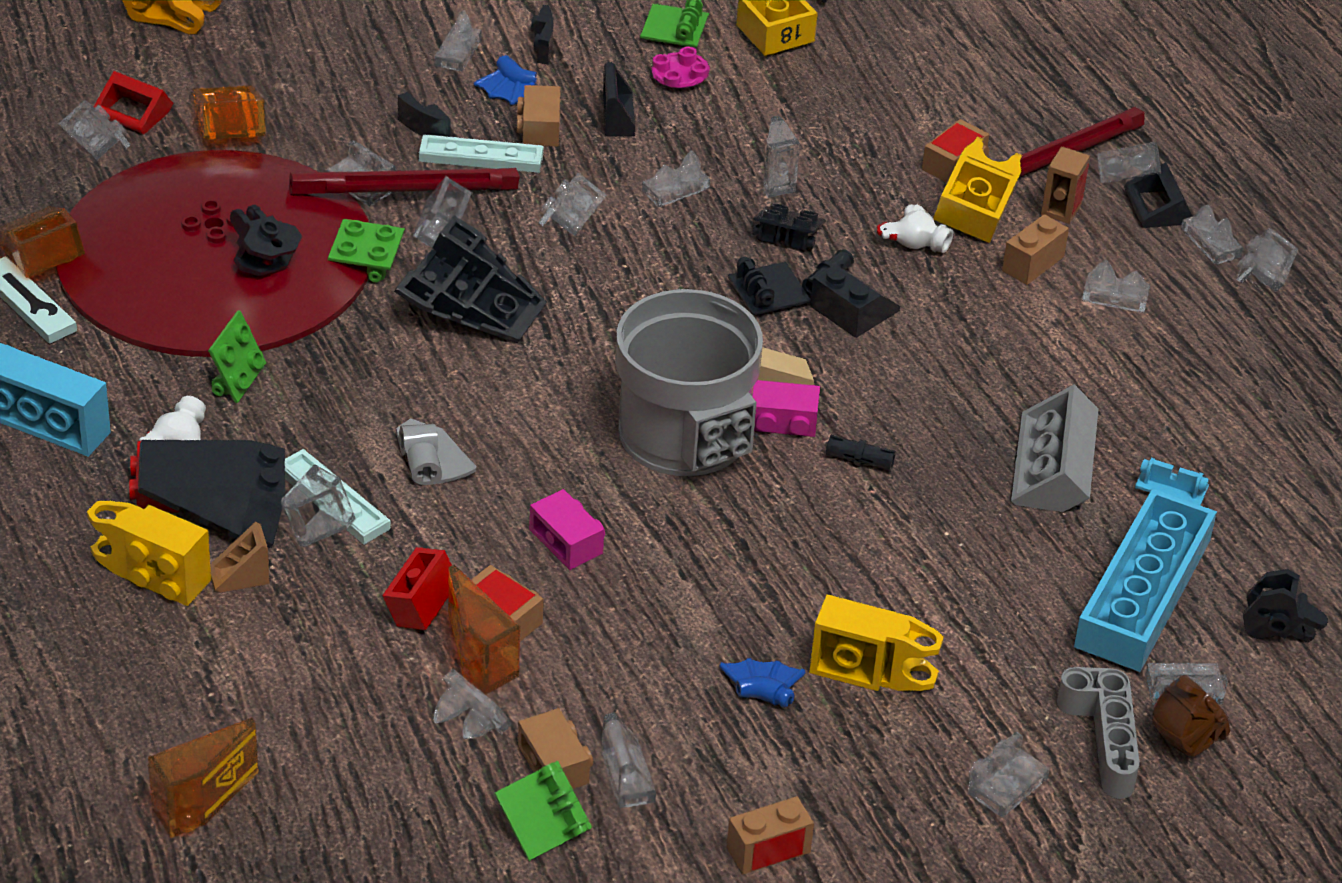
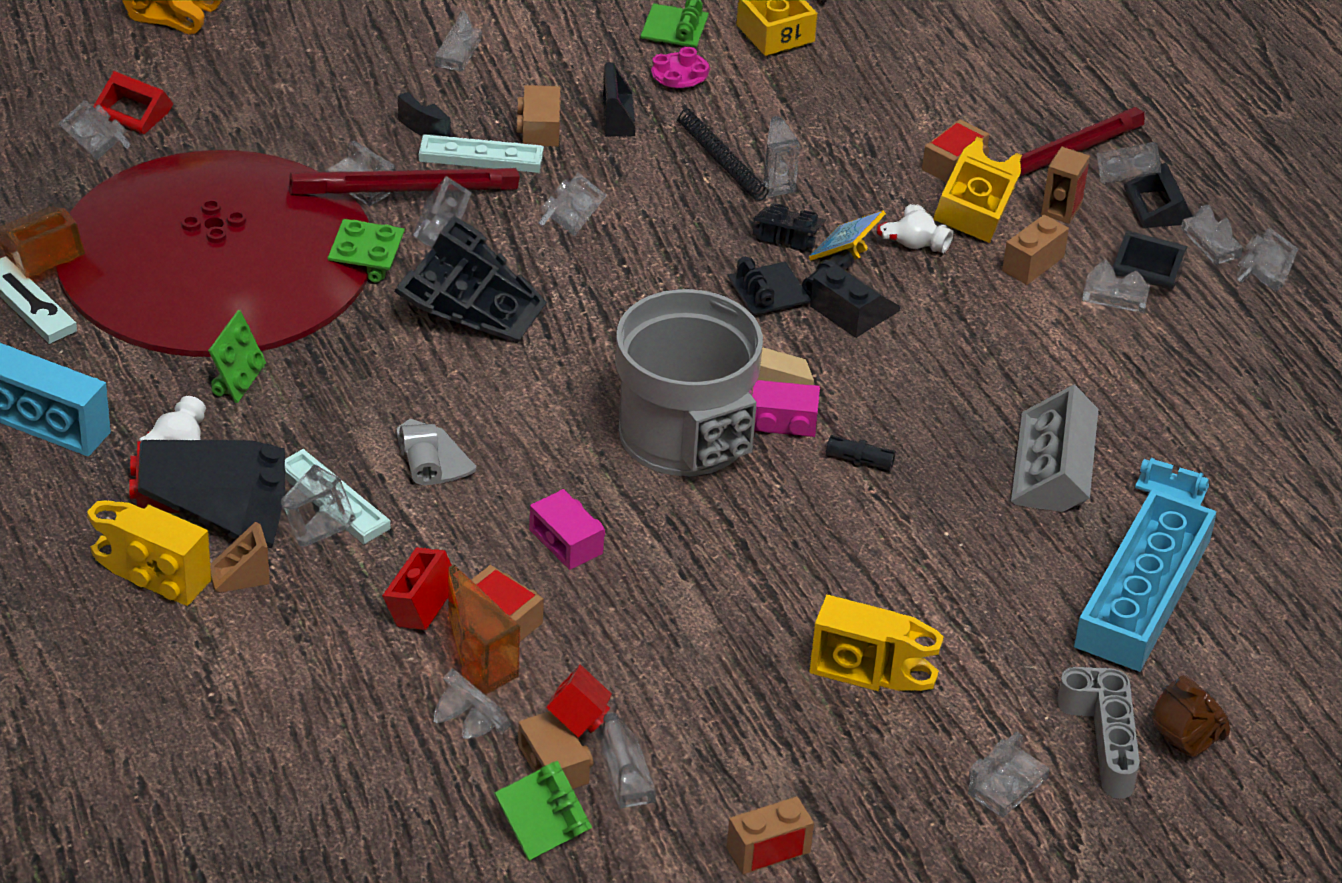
clear orange slope [147,717,258,838] -> none
clear orange slope [192,85,266,144] -> none
black hinge [230,205,302,276] -> none
blue arm [474,55,537,106] -> none
black slope [531,4,554,65] -> none
clear tile [642,150,710,207] -> none
blue arm [719,658,806,707] -> none
clear bracket [1145,663,1228,704] -> none
black hinge [1243,569,1328,642] -> none
none -> red brick [546,664,612,738]
none -> black piece [677,108,769,201]
none -> piece [809,210,886,261]
none -> black tile [1111,230,1188,290]

